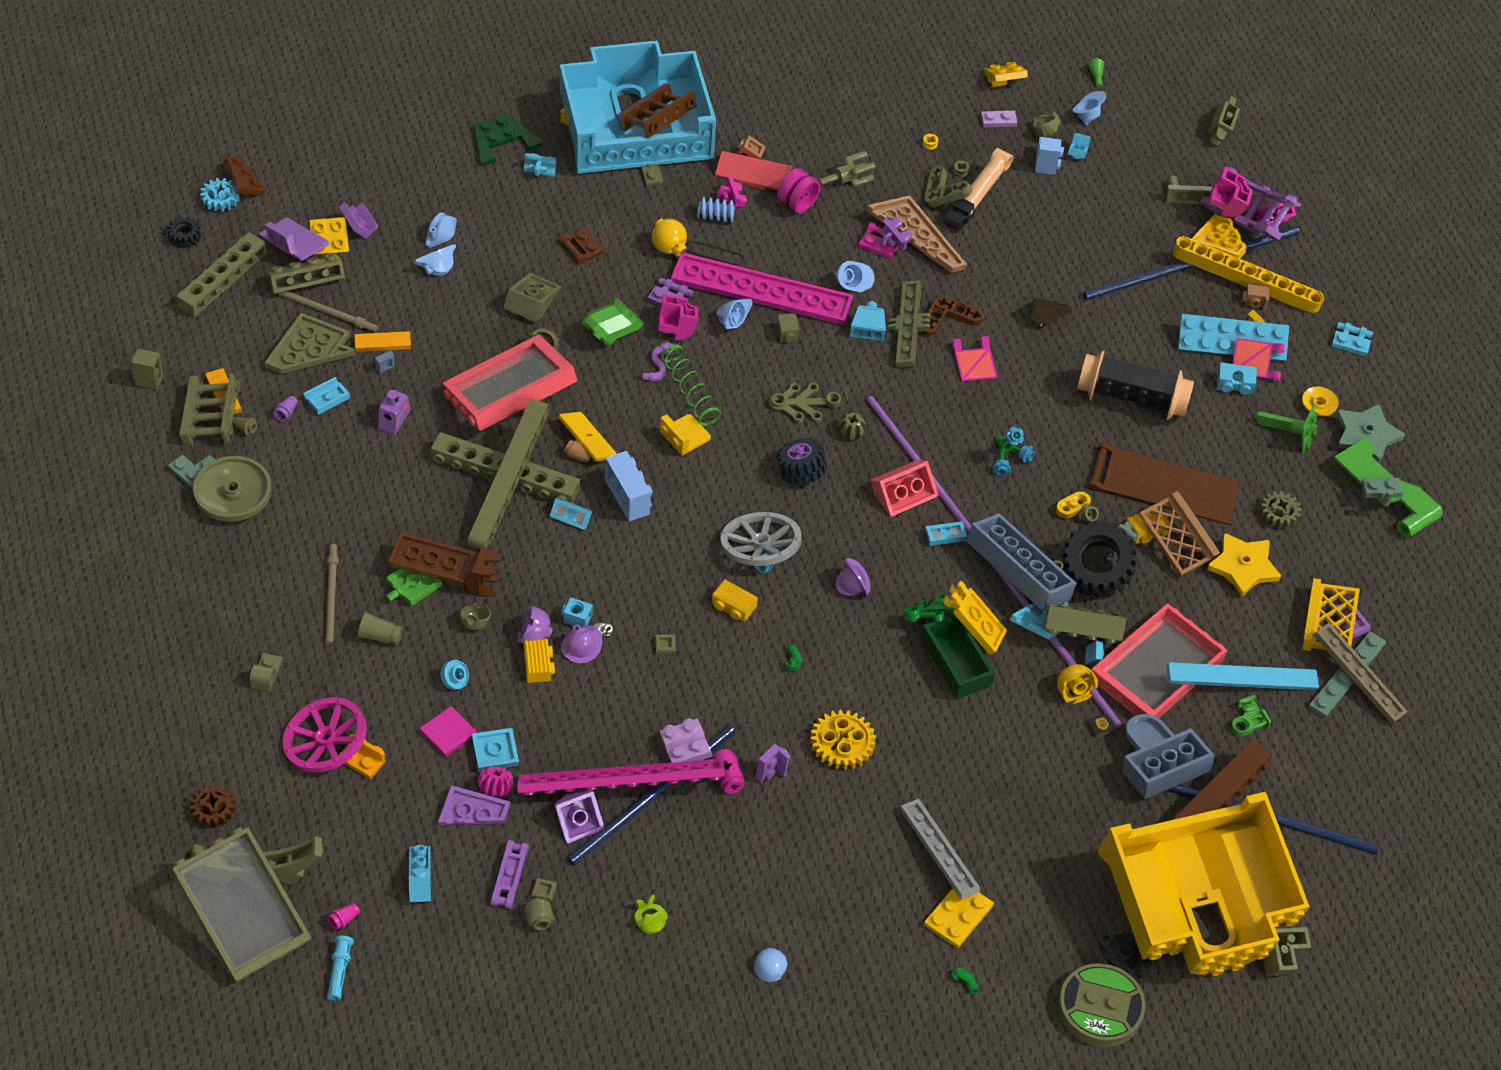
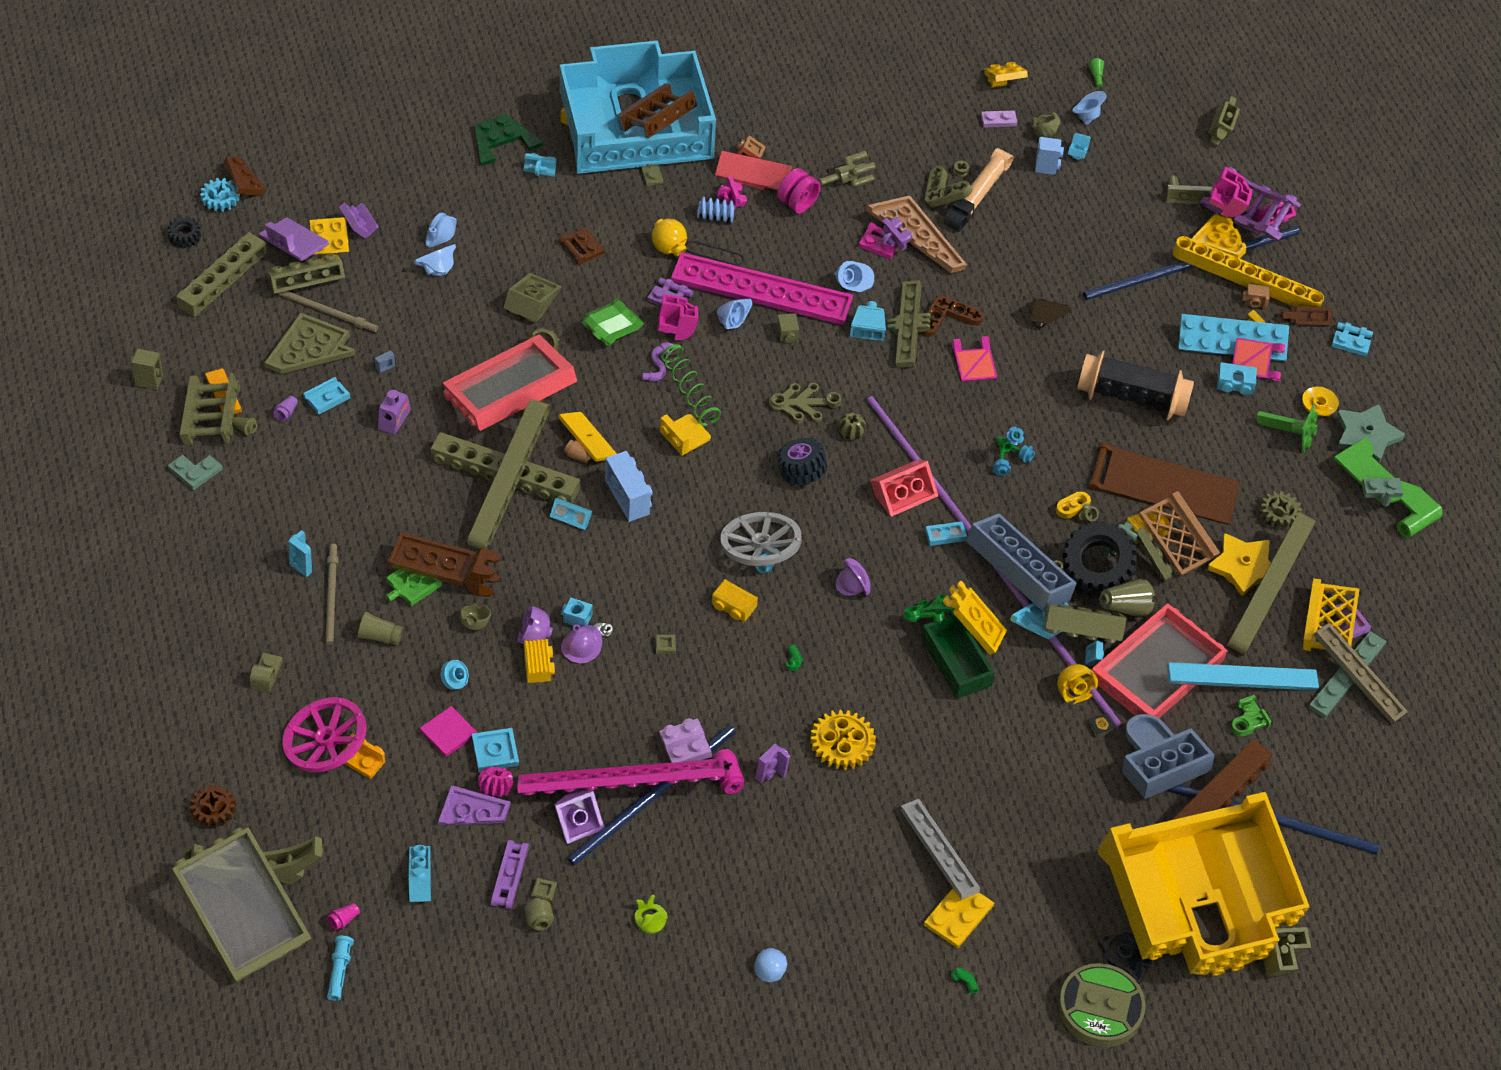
olive dish [193,456,272,522] -> none
light orange tile [355,331,411,352] -> none
yellow bush [923,134,938,150] -> none
none -> medium azure bracket [288,531,312,577]
none -> olive cone [1099,579,1155,618]
none -> olive plate [1135,527,1172,583]
none -> olive beam [1227,512,1316,655]
none -> reddish brown hinge [1280,306,1332,325]

